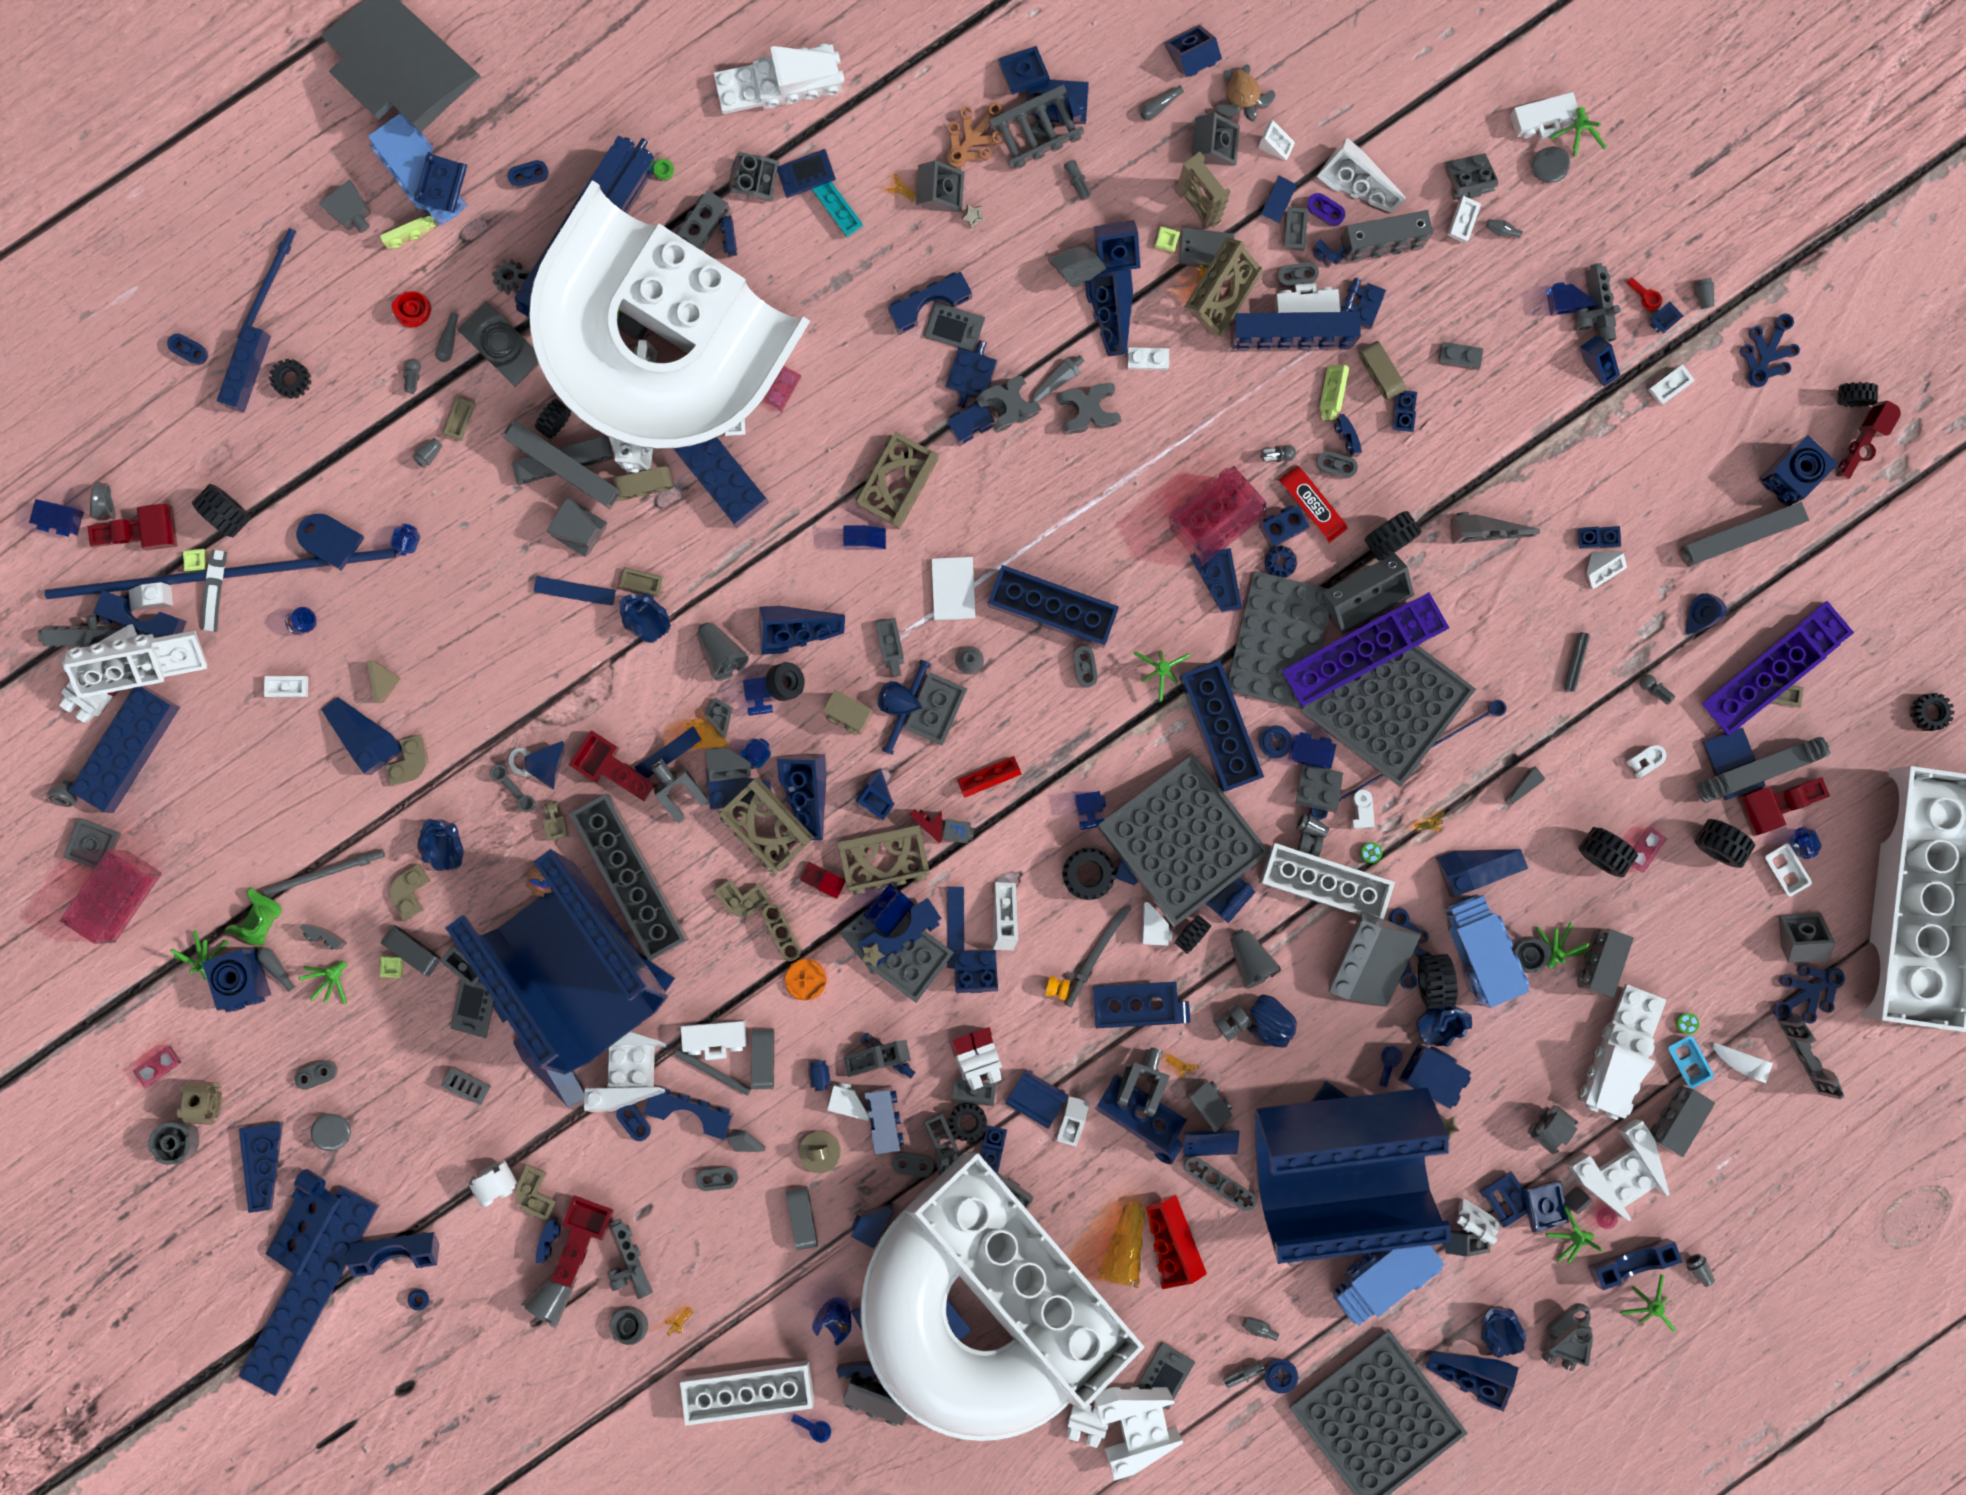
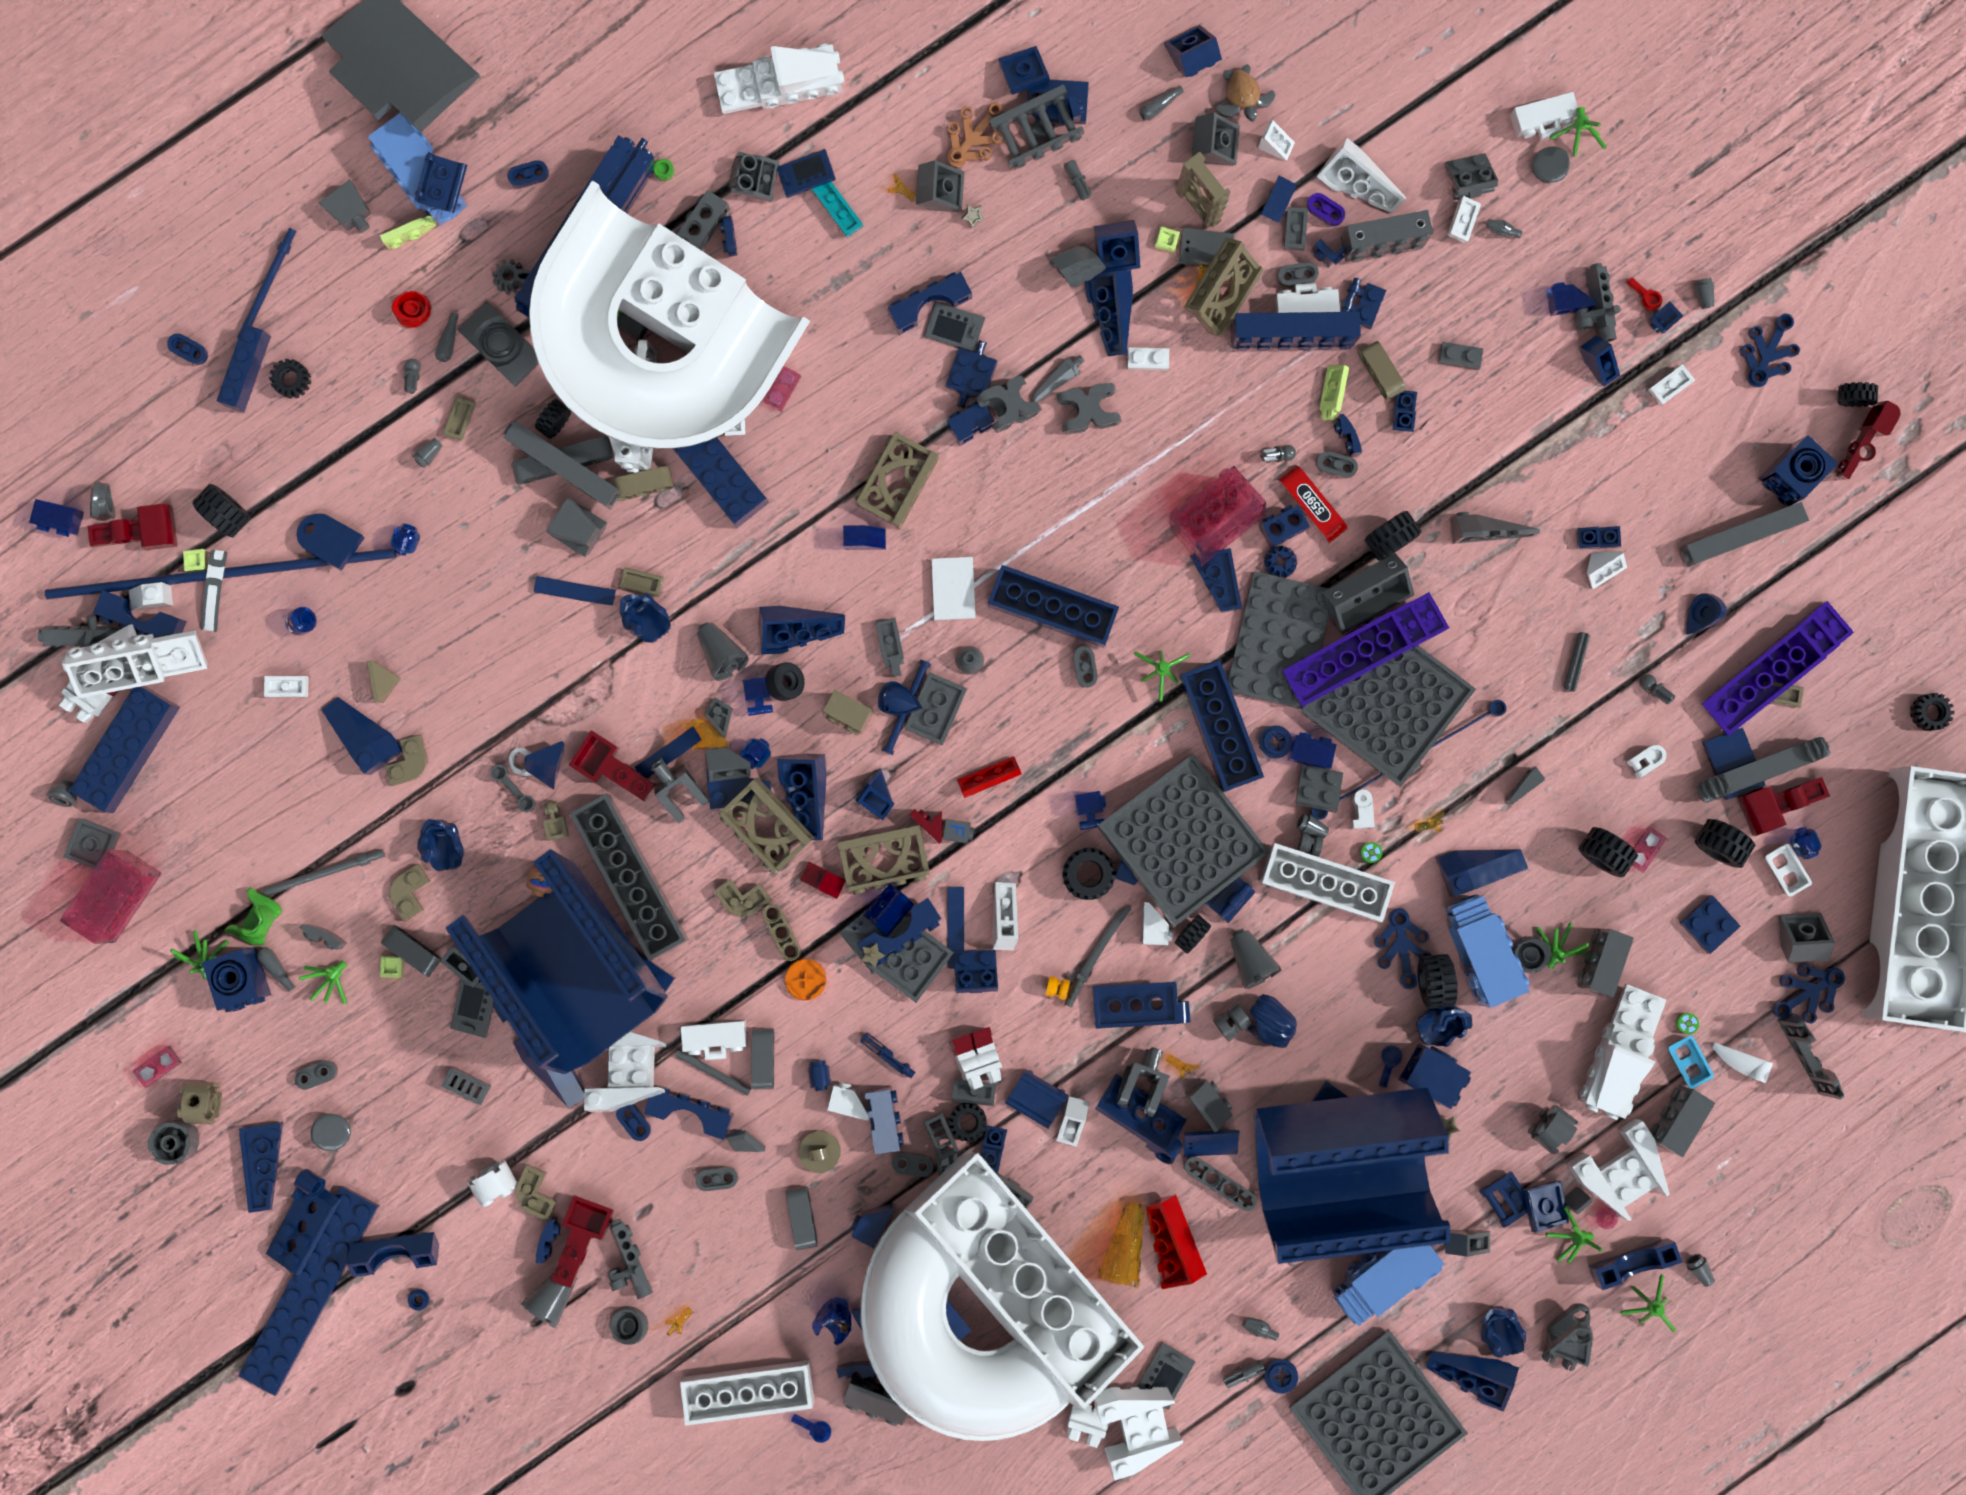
dark grey slope [843,1040,911,1077] -> none
dark grey slope [1329,911,1421,1007] -> none
white plate [1456,1198,1499,1245] -> none
none -> dark blue plate [1680,895,1741,954]

